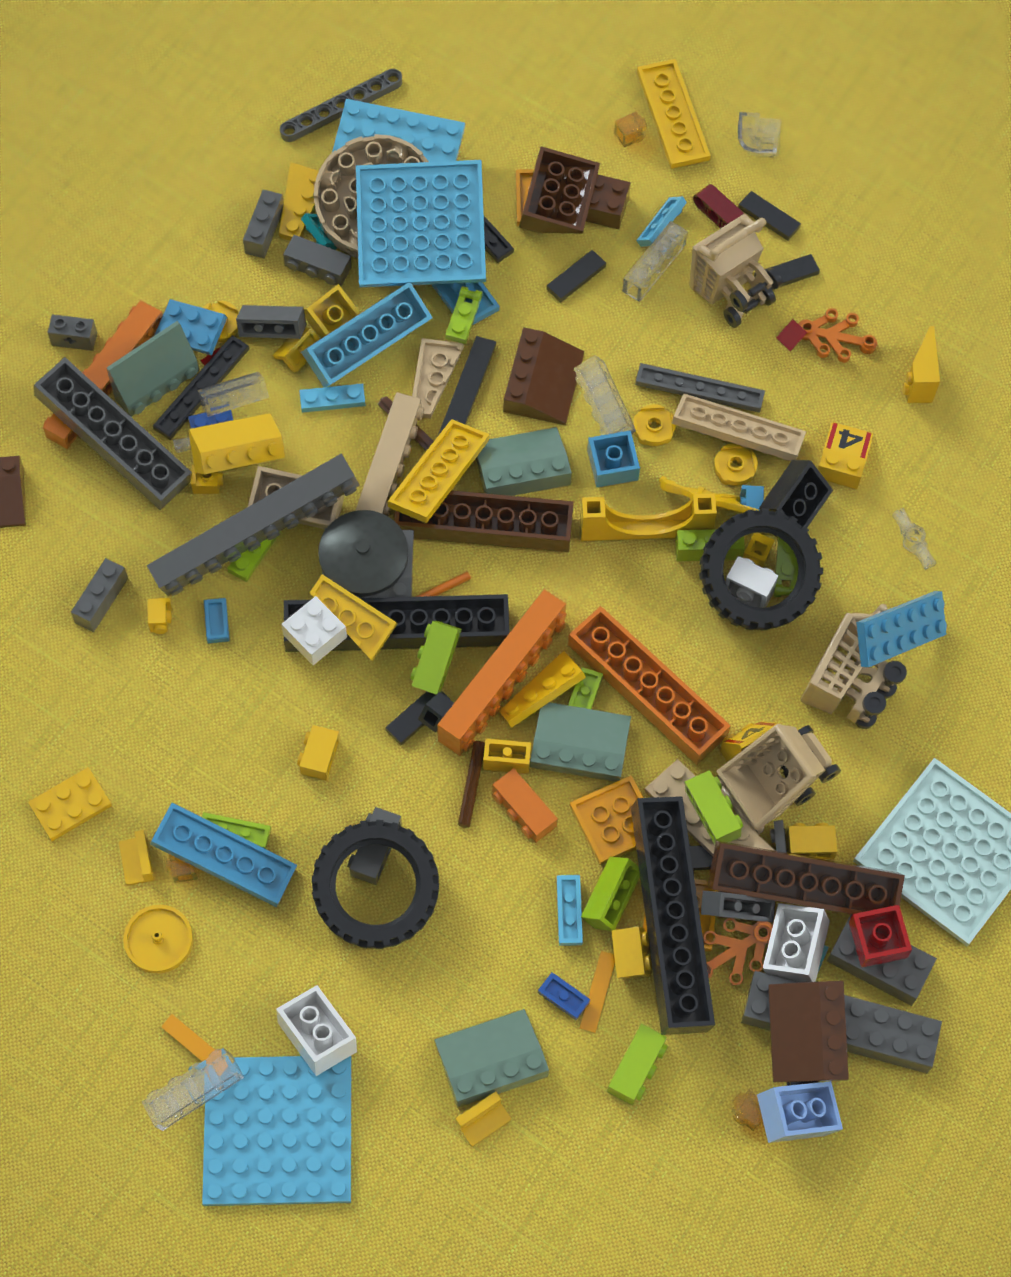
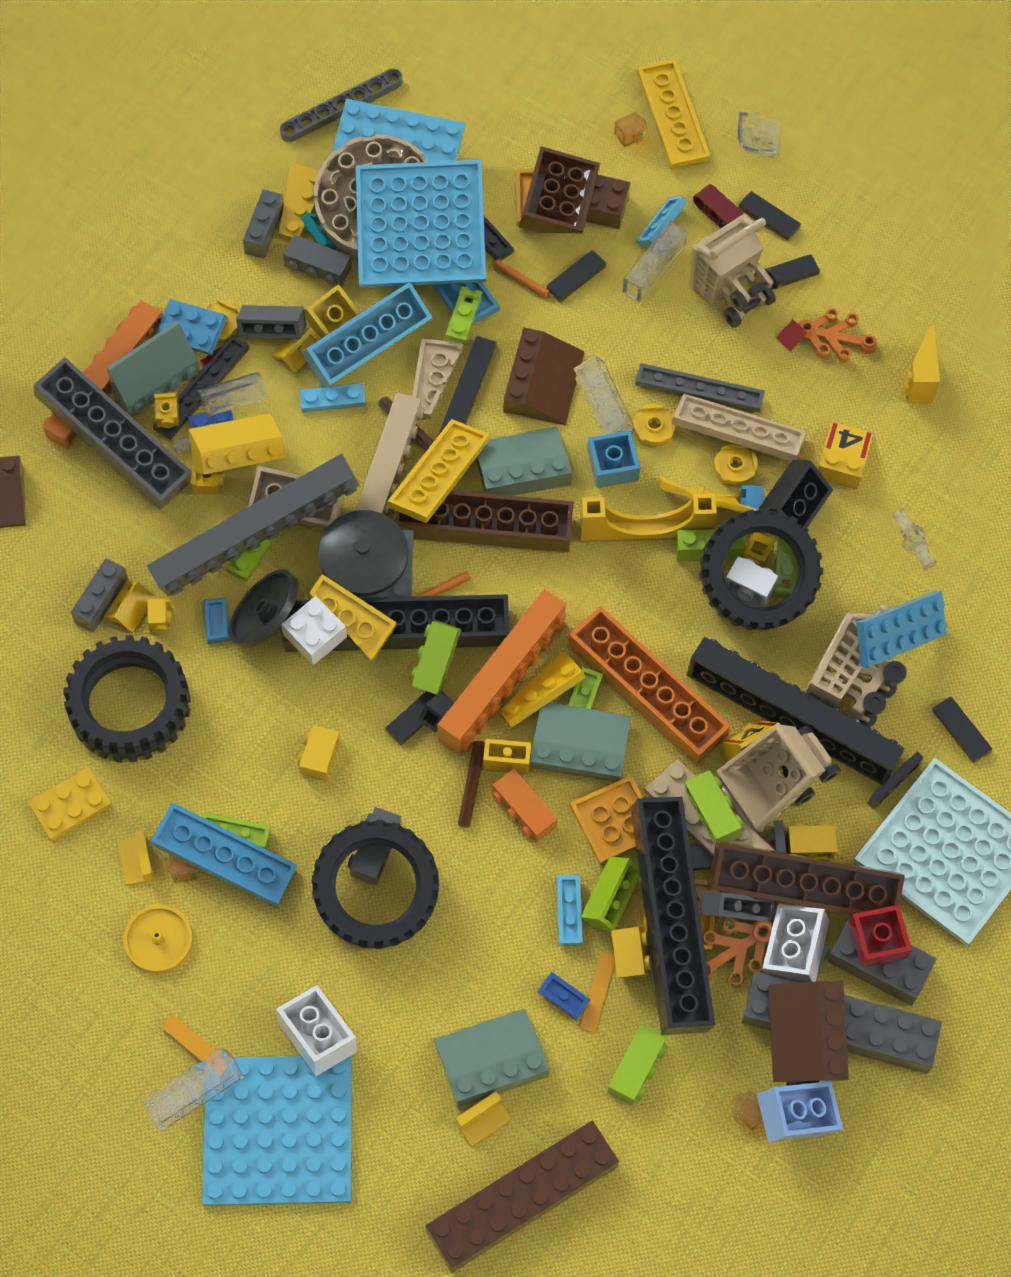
dark grey brick [47,314,97,351] -> none
none -> black tyre [63,635,191,762]
none -> yellow panel [103,581,155,632]
none -> yellow brick [154,393,179,428]
none -> pearl dark grey dish [228,569,299,649]
none -> reddish brown brick [425,1120,619,1273]
none -> orange bar [494,260,550,298]
none -> black brick [687,636,905,785]
none -> black tile [867,751,923,809]
none -> black tile [932,696,993,763]

